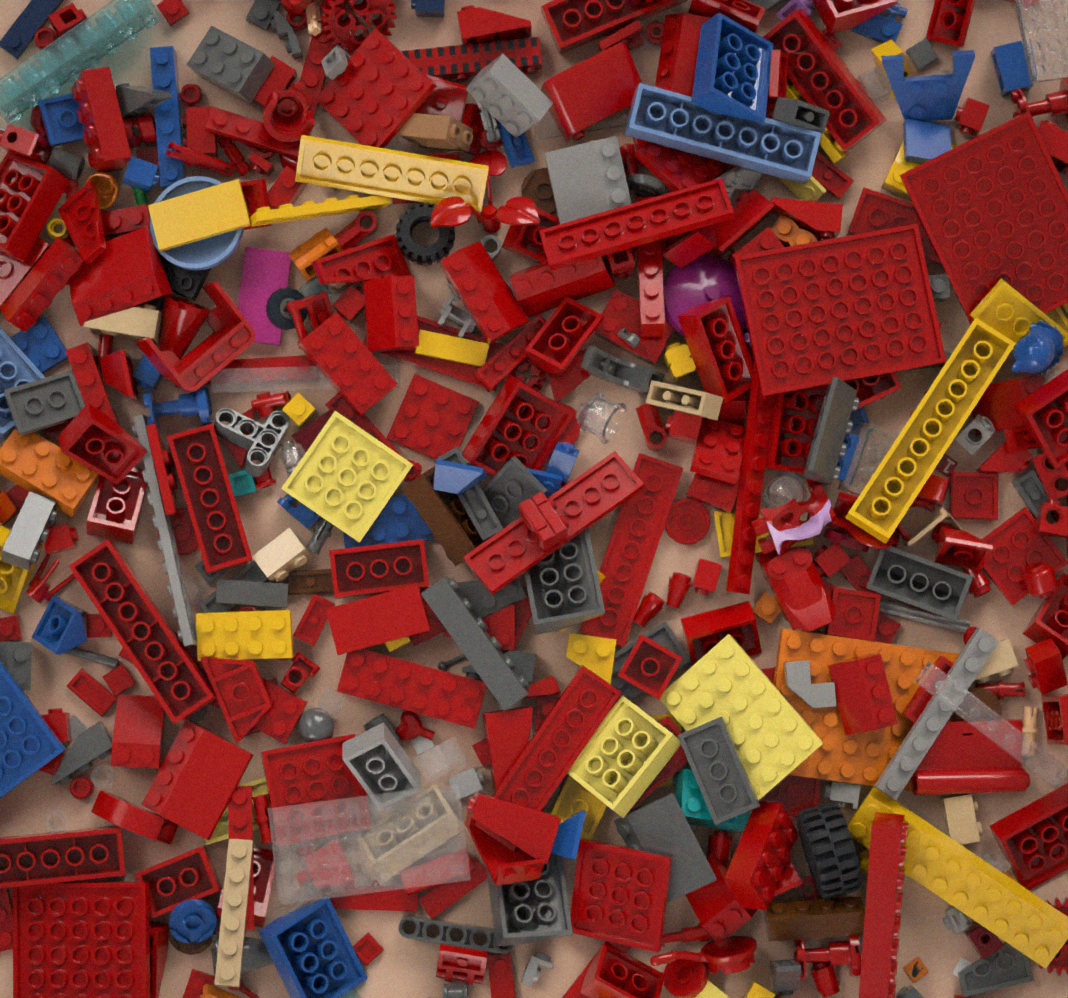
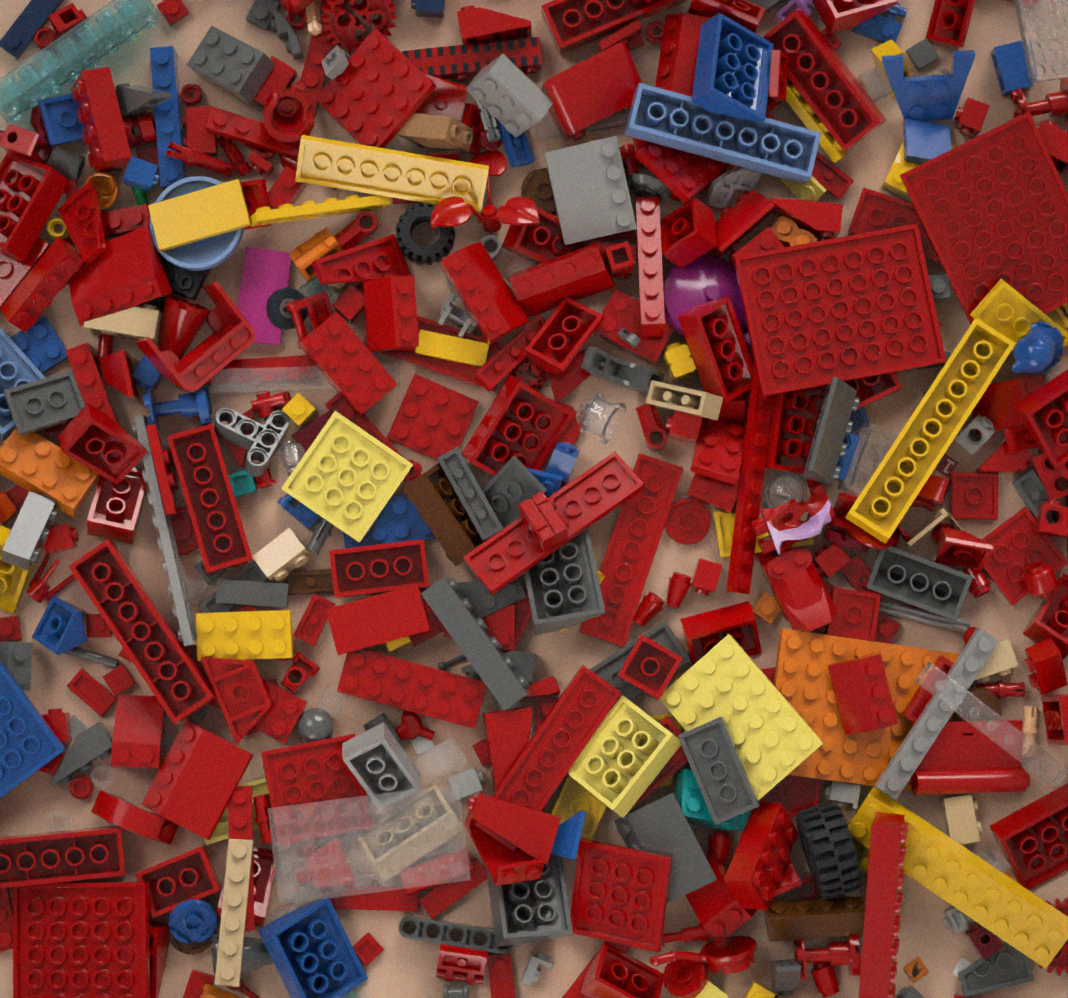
slope [433,459,488,495] -> none
red plate [539,178,735,271] -> none
yellow wing [566,633,616,685] -> none
dark grey brick [772,97,830,134] -> none
light grey tile [784,660,836,708] -> none

